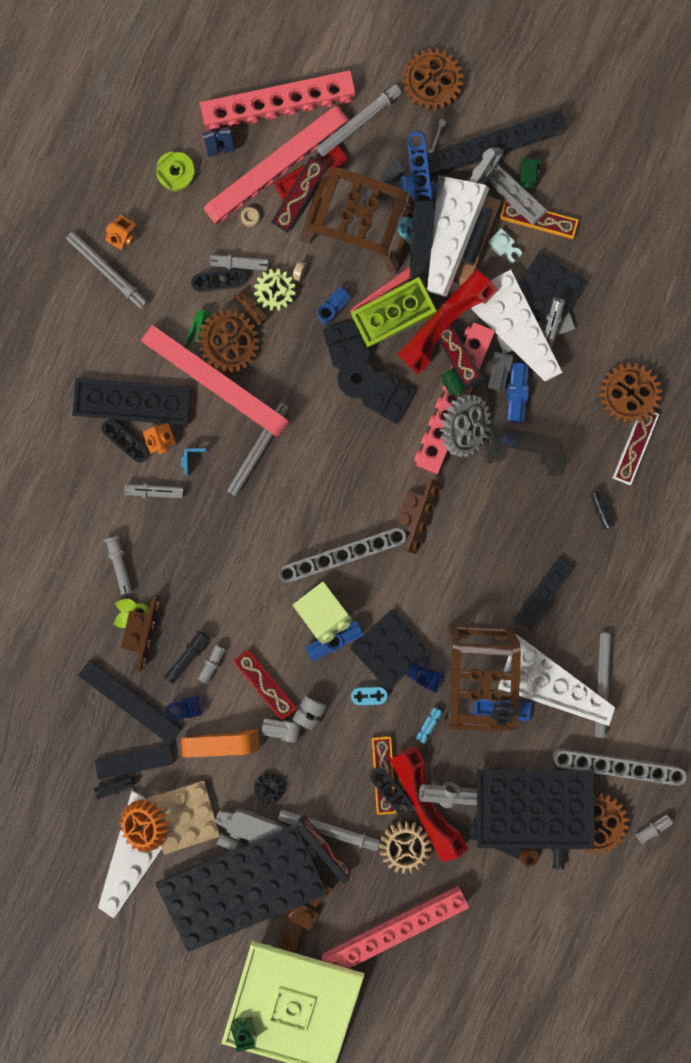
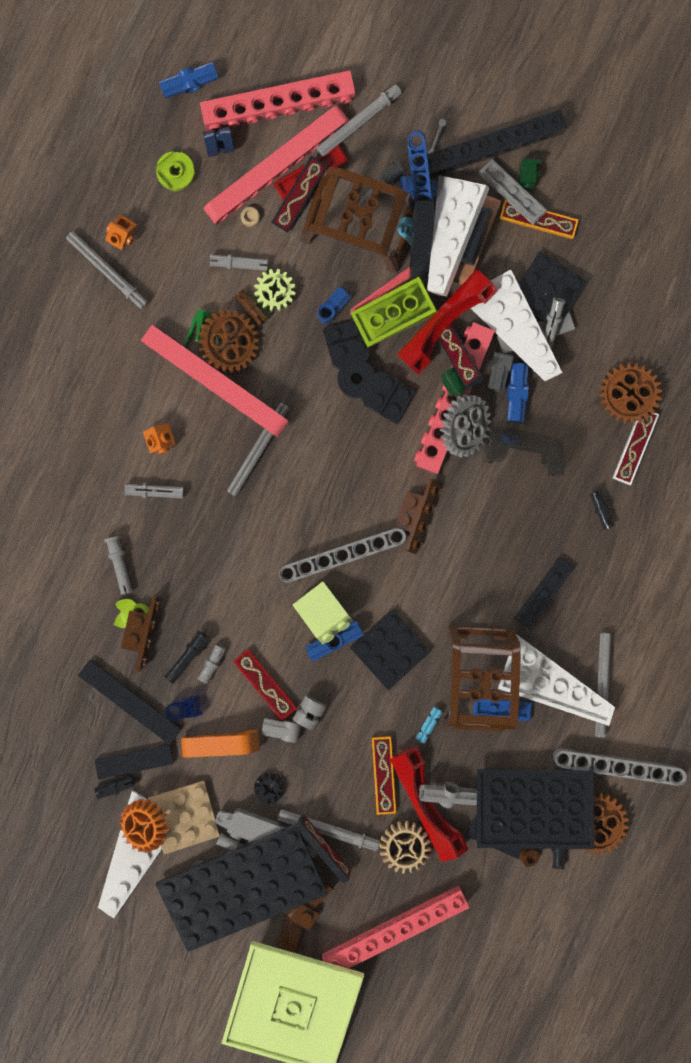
black plate [72,377,191,426] -> none
black beam [102,420,149,463] -> none
dark azure bracket [181,448,208,475] -> none
black beam [191,269,247,293] -> none
dark green brick [231,1017,257,1052] -> none
tan tile [293,261,307,281] -> none
medium azure beam [351,686,387,705] -> none
black beam [370,767,412,816] -> none
dark orange gear [401,48,464,112] -> none
clear blue piece [406,664,445,693] -> none
light grey hinge [469,148,503,185] -> none
light aqua plate [487,228,522,264] -> none
black gear [492,701,515,726] -> none
light grey axle [635,815,673,845] -> none
none -> blue piece [159,62,219,99]

